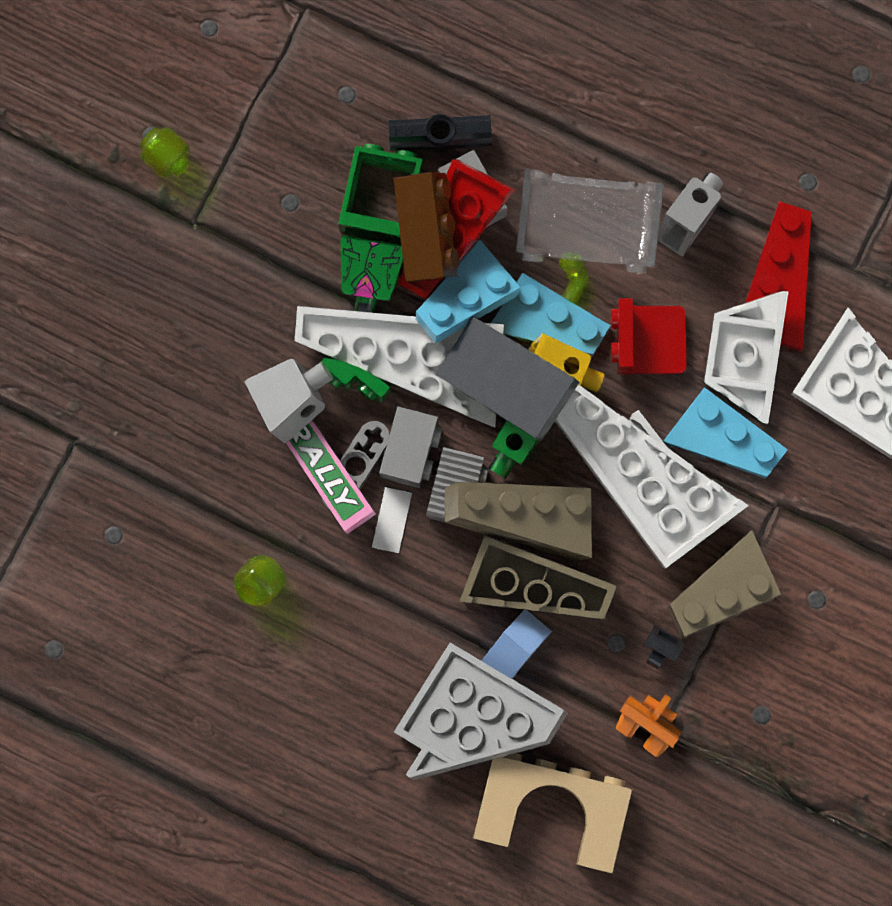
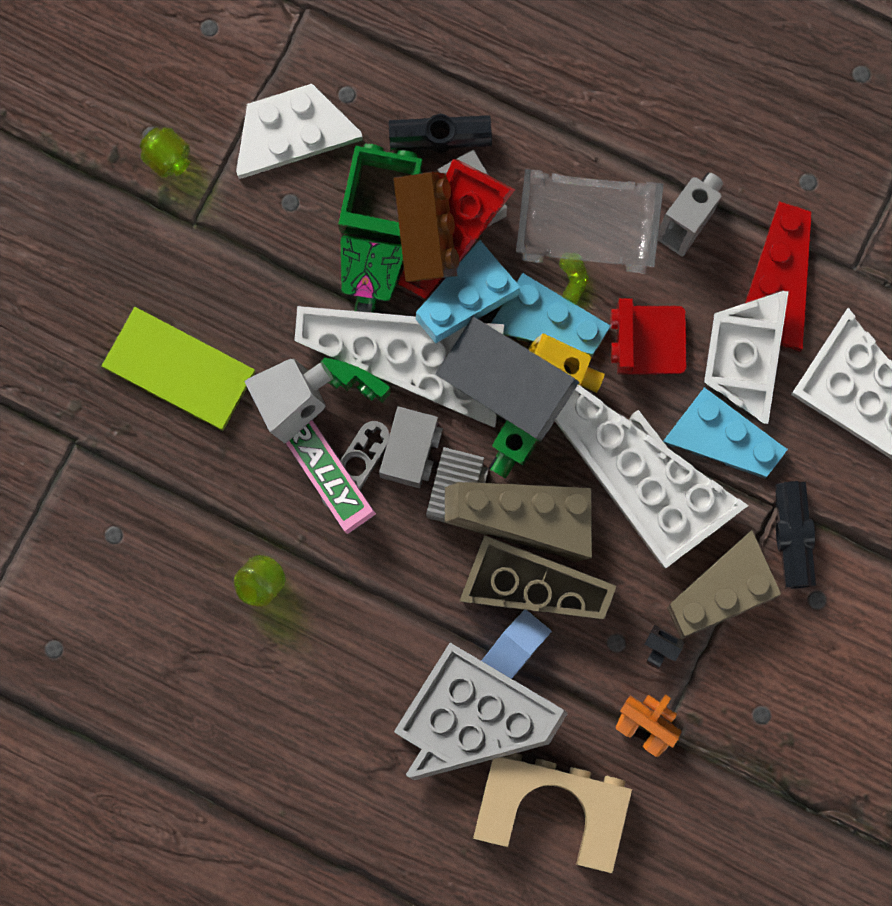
white sticker [372,487,412,553] -> none
none -> lime tile [102,307,256,431]
none -> white wing [236,84,363,179]
none -> black piece [775,481,816,589]

